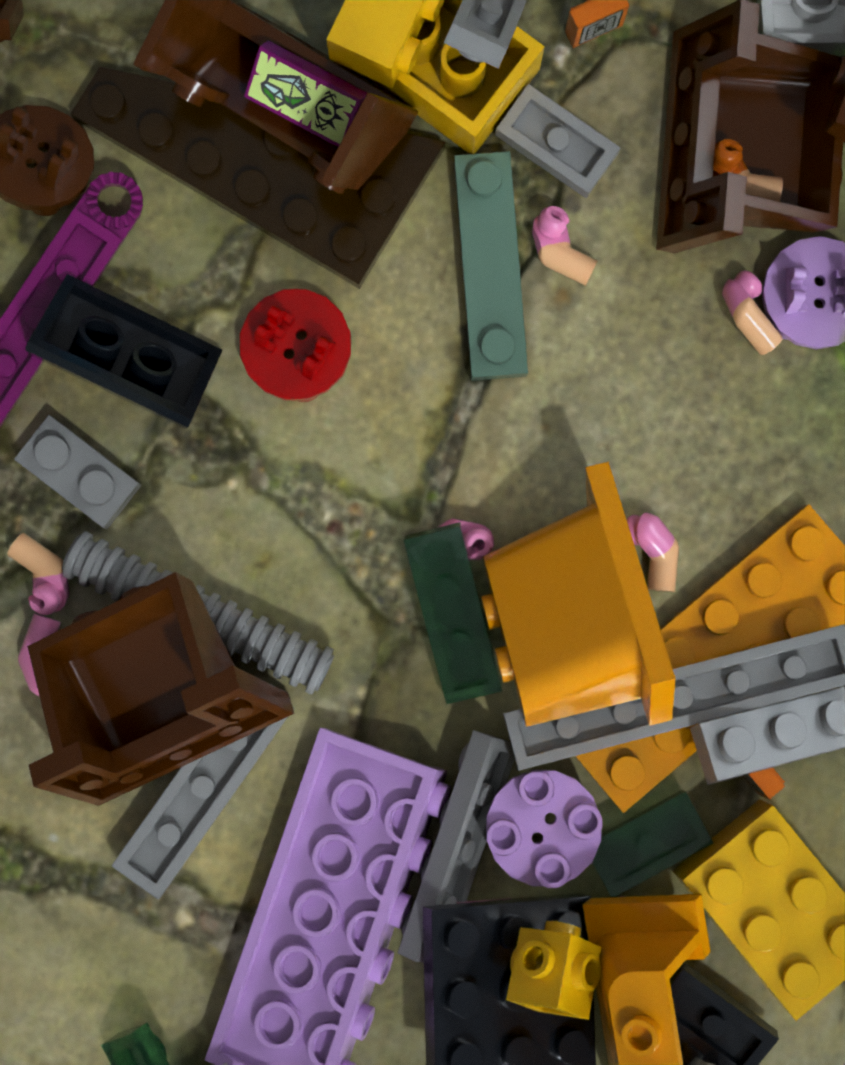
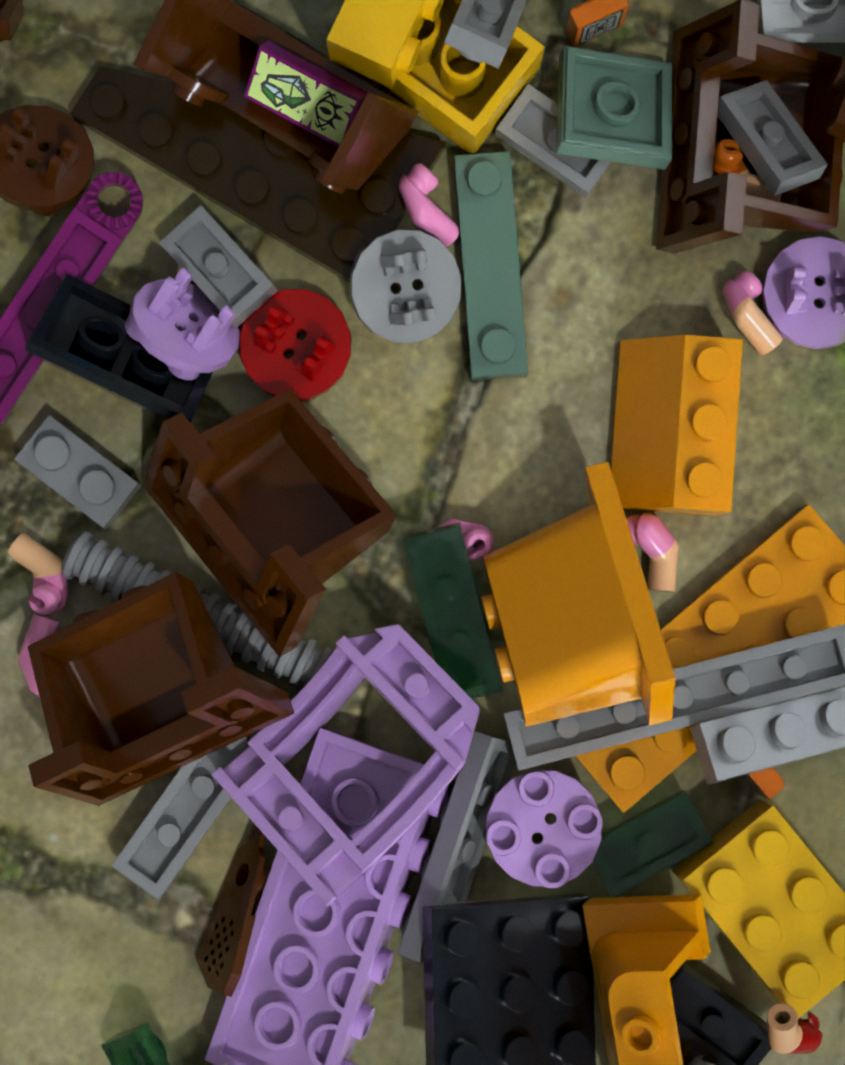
yellow brick [506,921,602,1020] -> none
arm [532,206,598,286] -> none
none -> lavender plate [125,268,240,380]
none -> reddish brown windscreen [143,389,397,658]
none -> light grey plate [159,205,278,328]
none -> reddish brown piece [195,823,266,997]
none -> lavender wedge [212,624,480,906]
none -> light grey plate [349,230,461,343]
none -> bright pink arm [398,163,460,247]
none -> sand green tile [556,46,672,170]
none -> light orange slope [610,334,743,517]
none -> light grey plate [718,80,828,196]
none -> light nougat arm [767,1004,823,1054]

